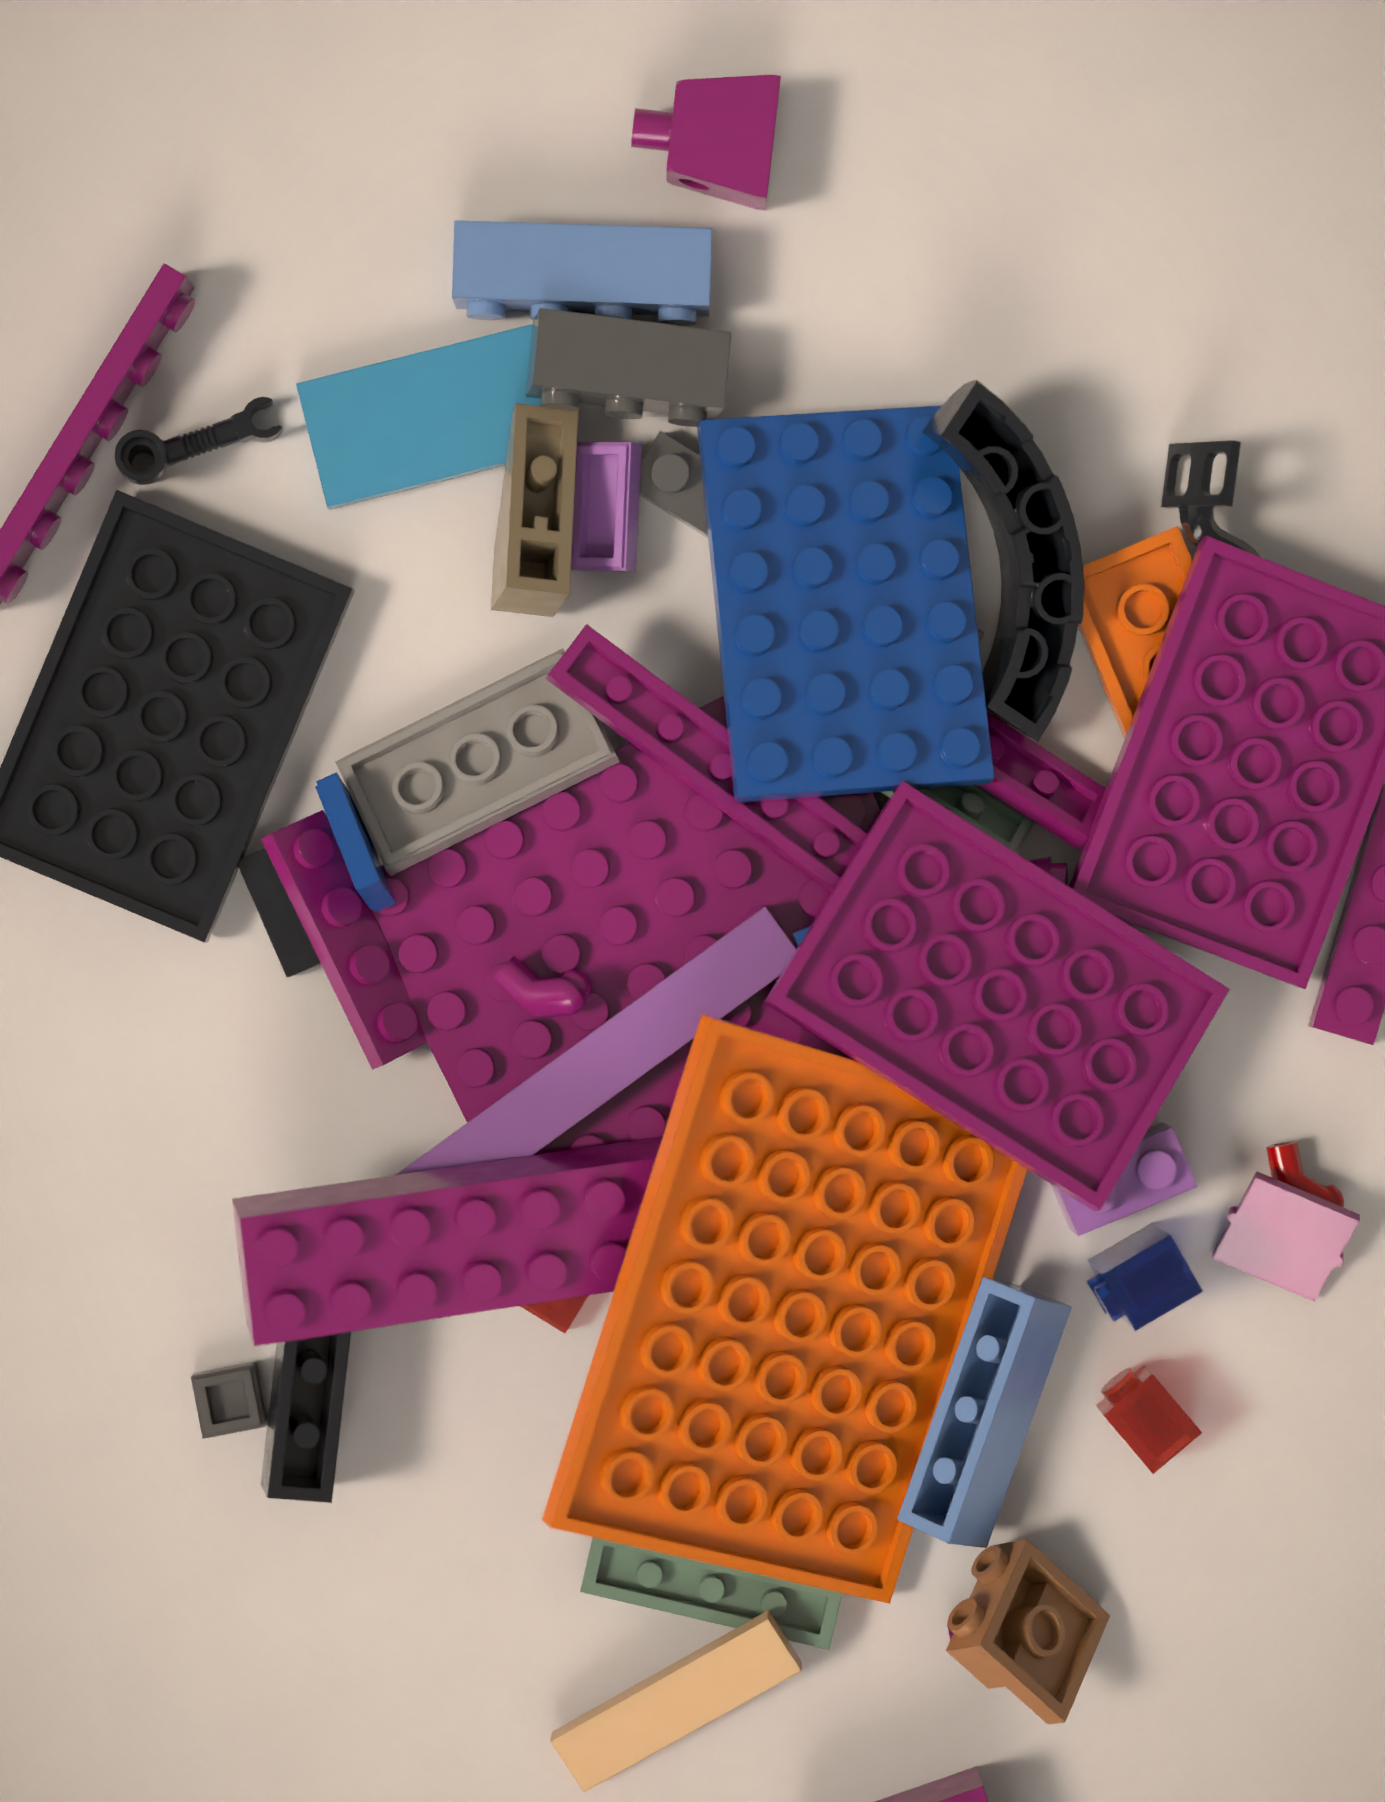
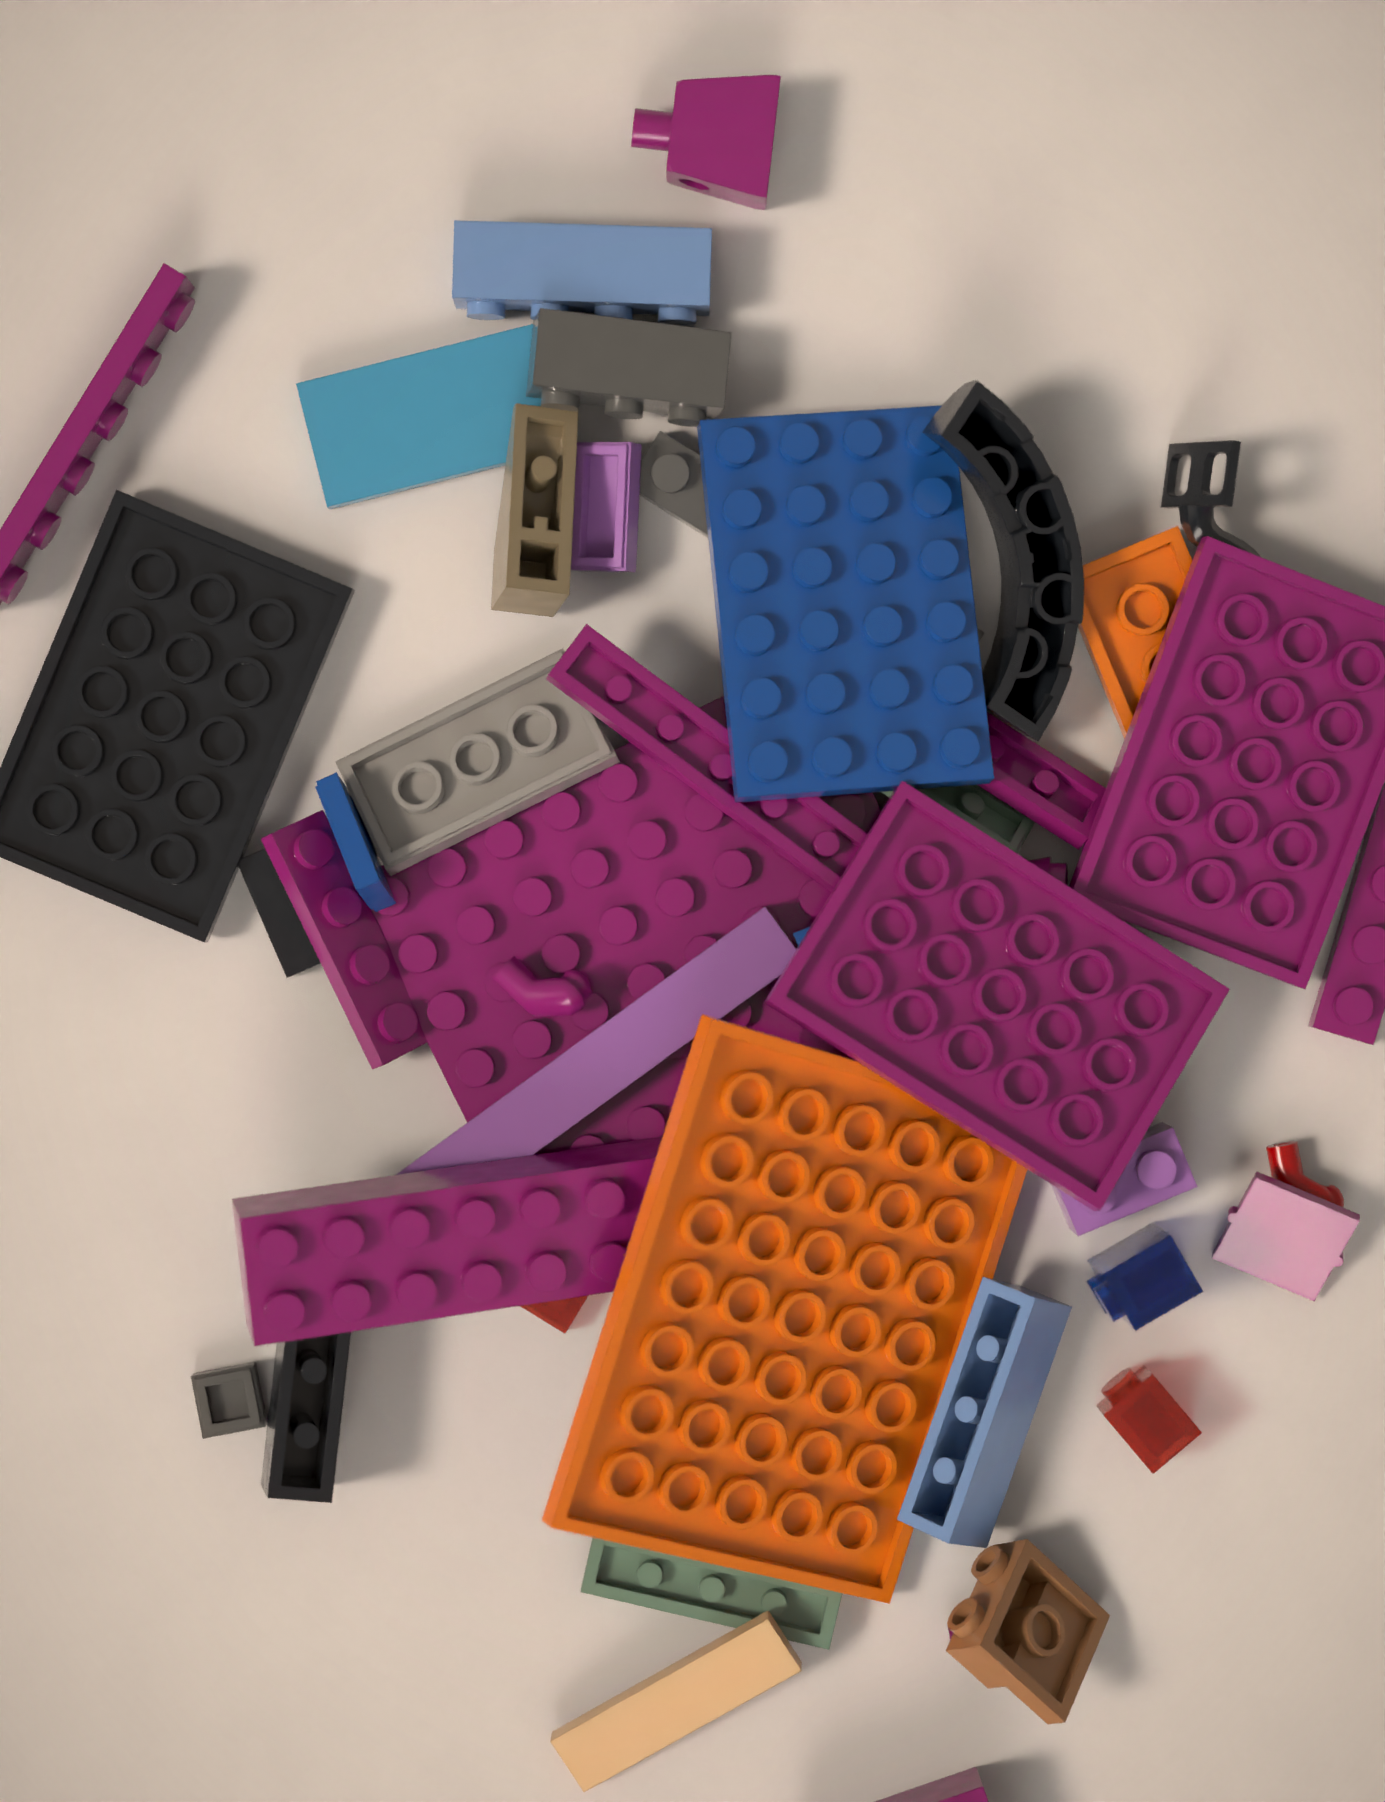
black brick [115,397,283,485] -> none

